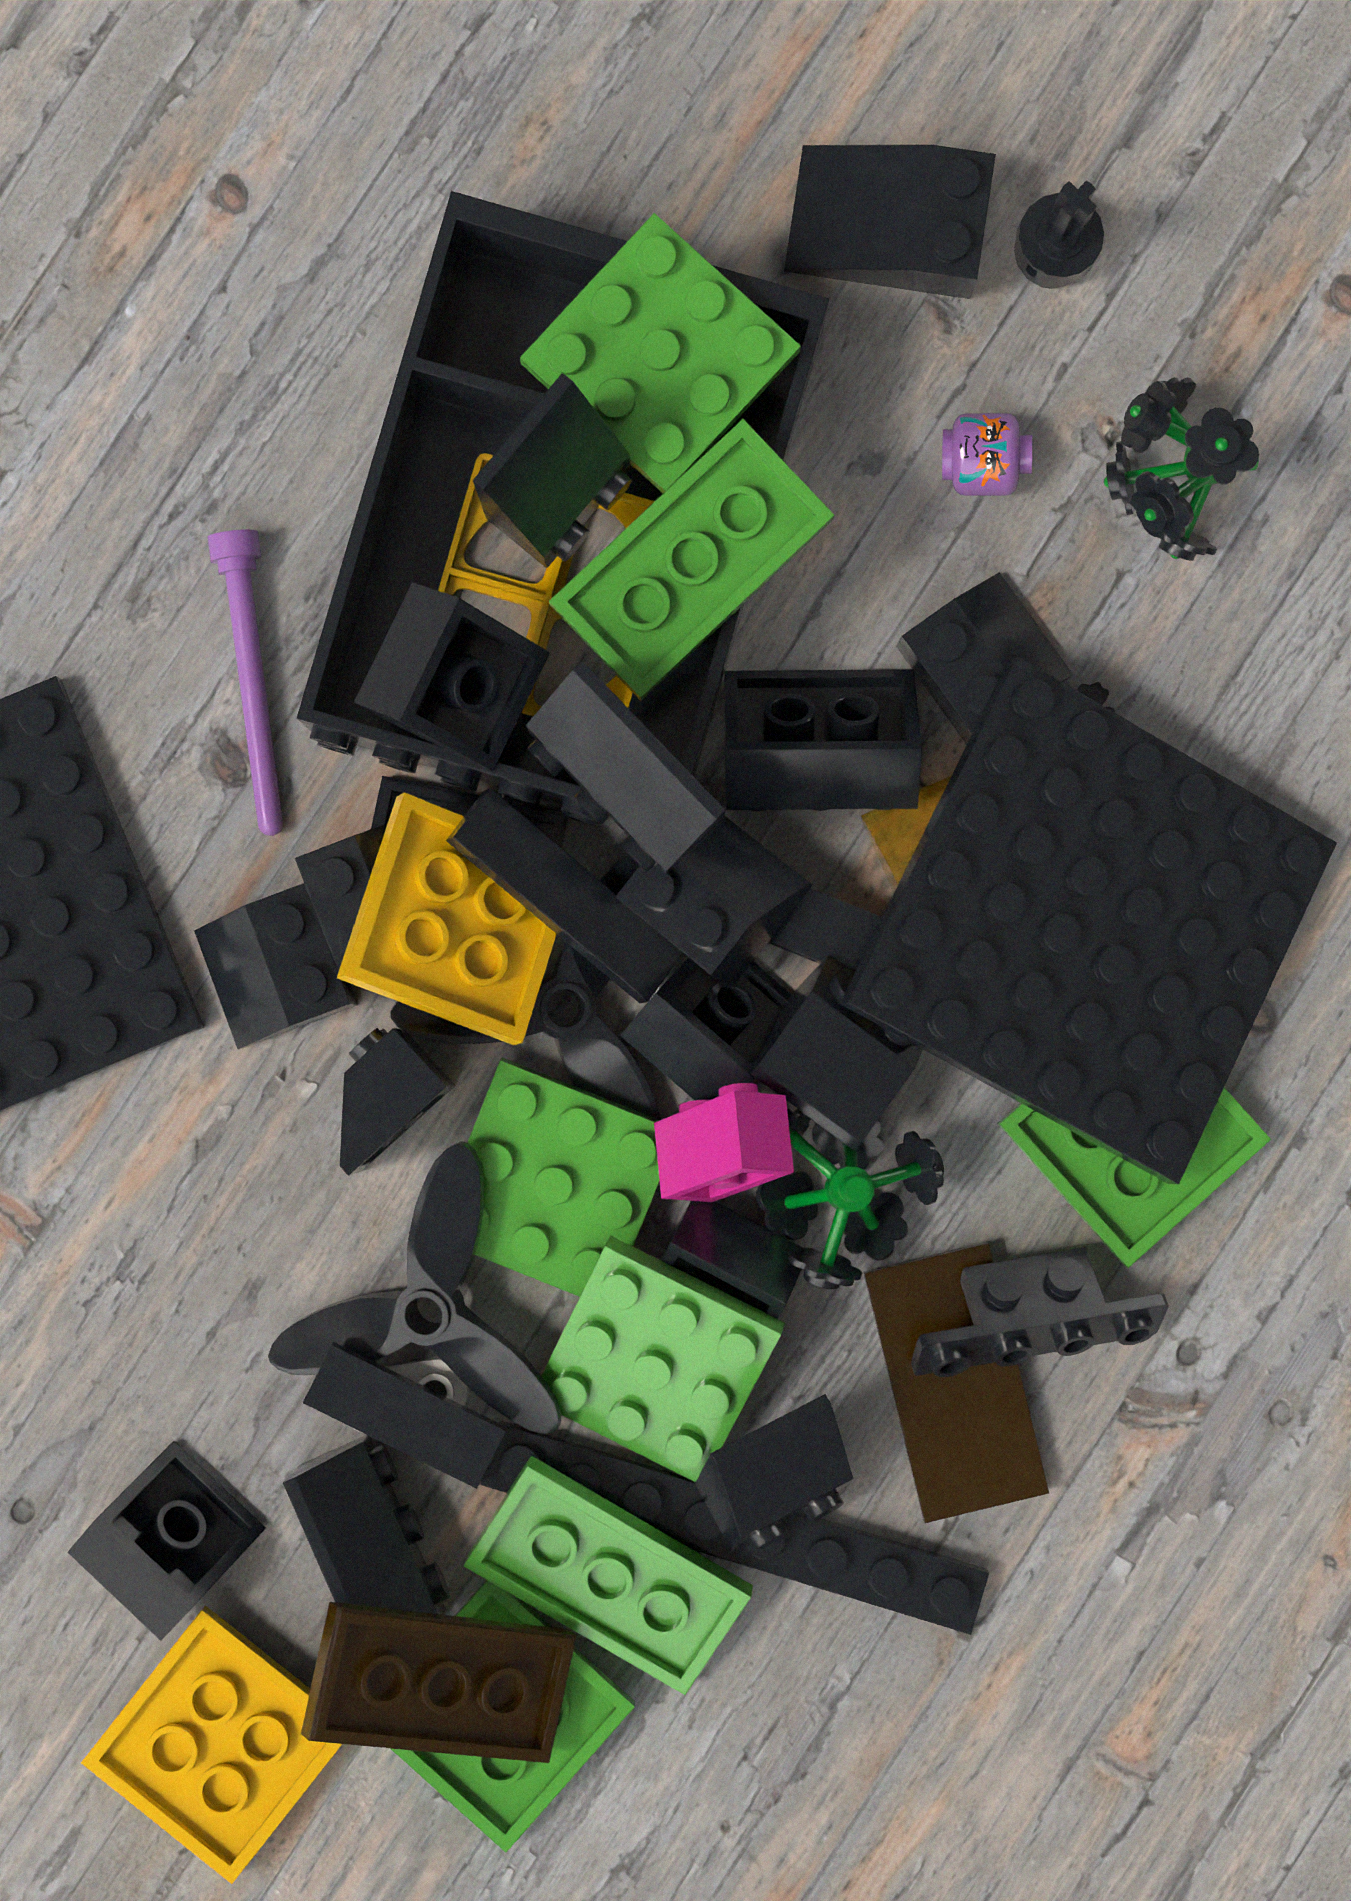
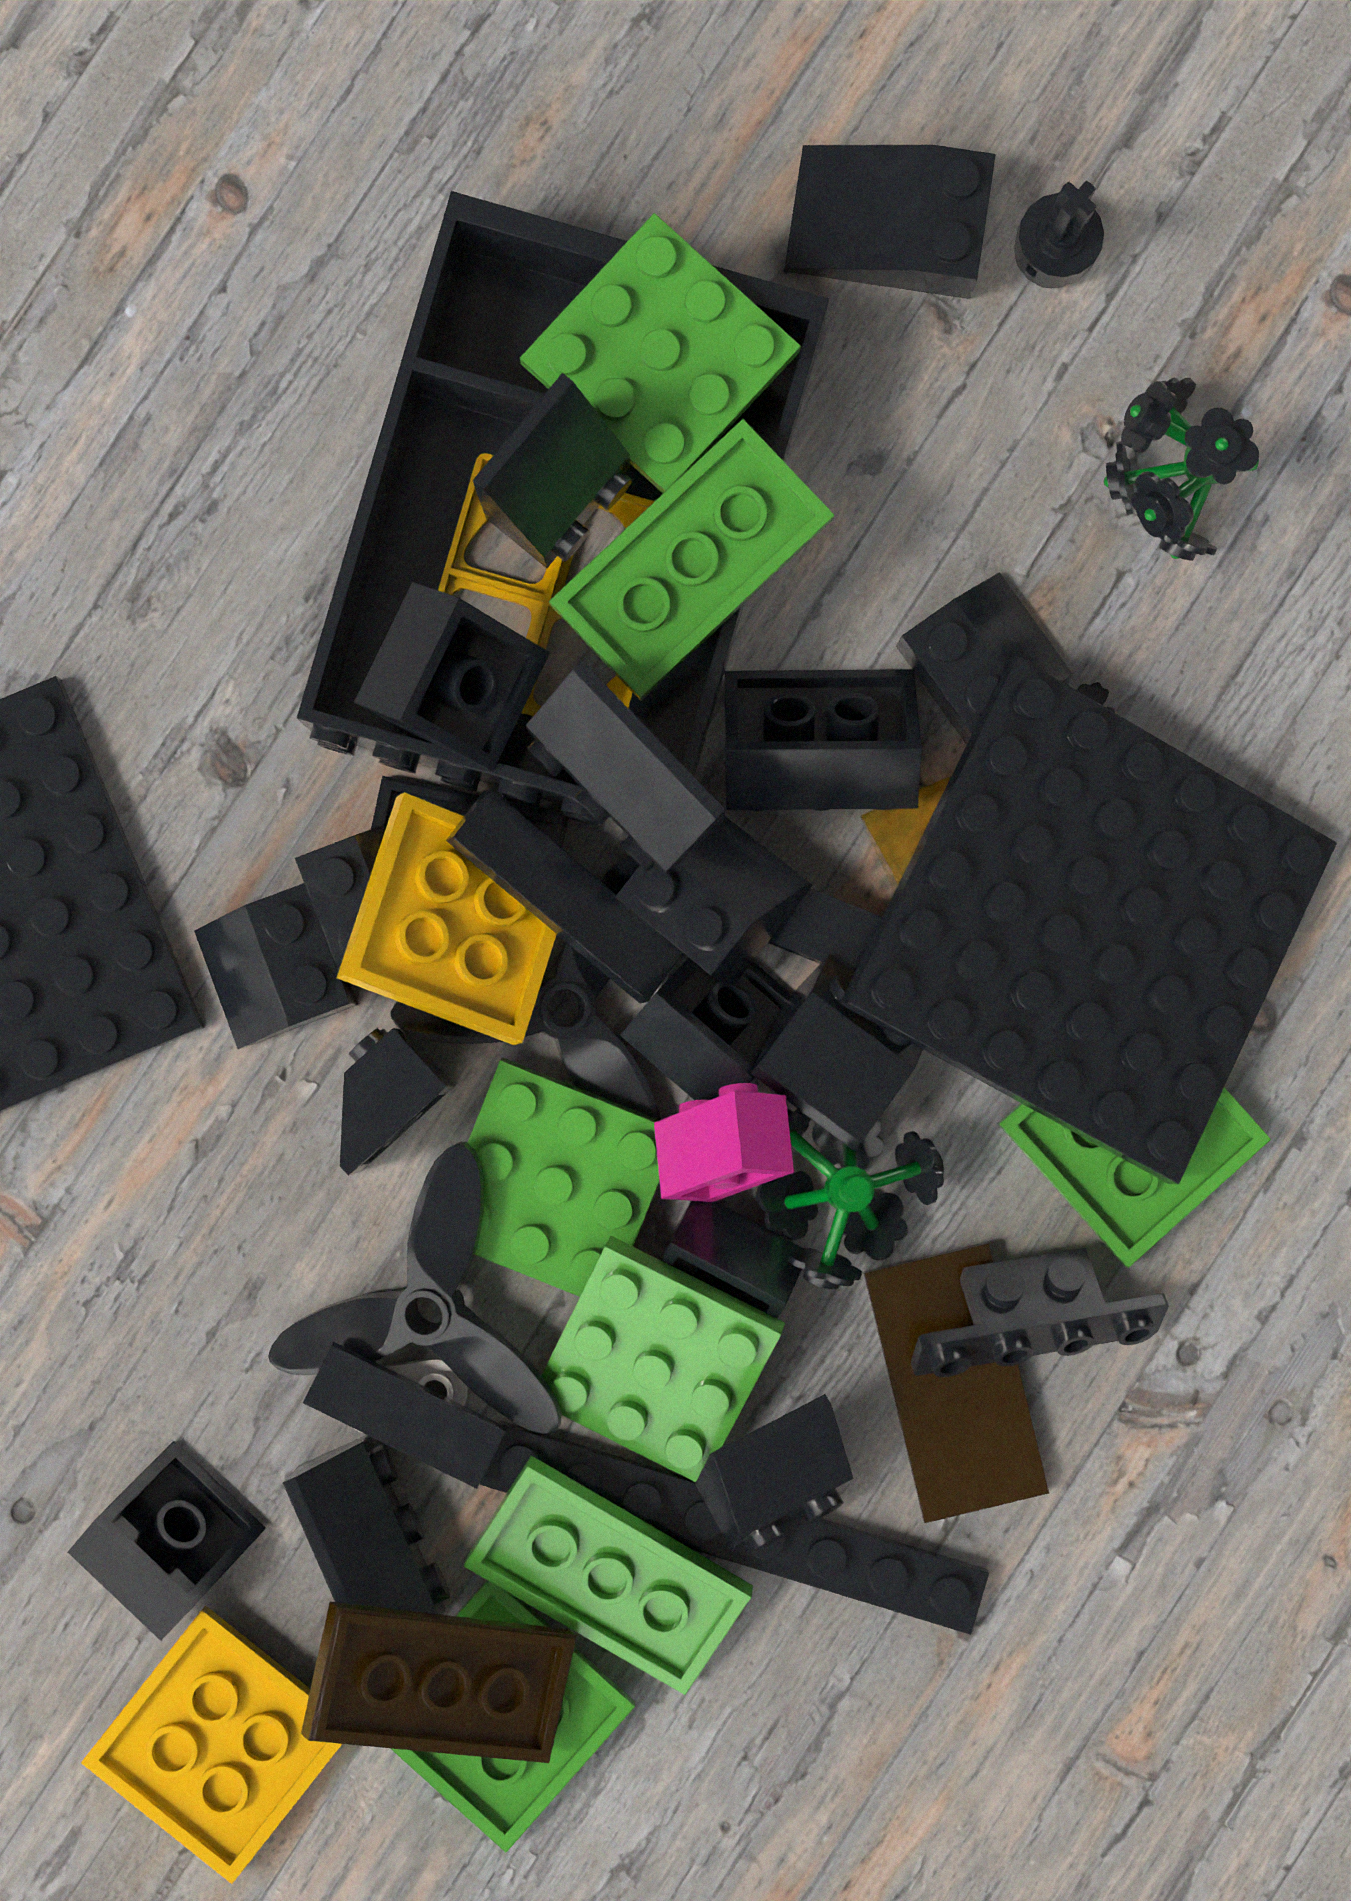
medium lavender piece [207,529,283,836] -> none
medium lavender head [942,413,1032,496] -> none

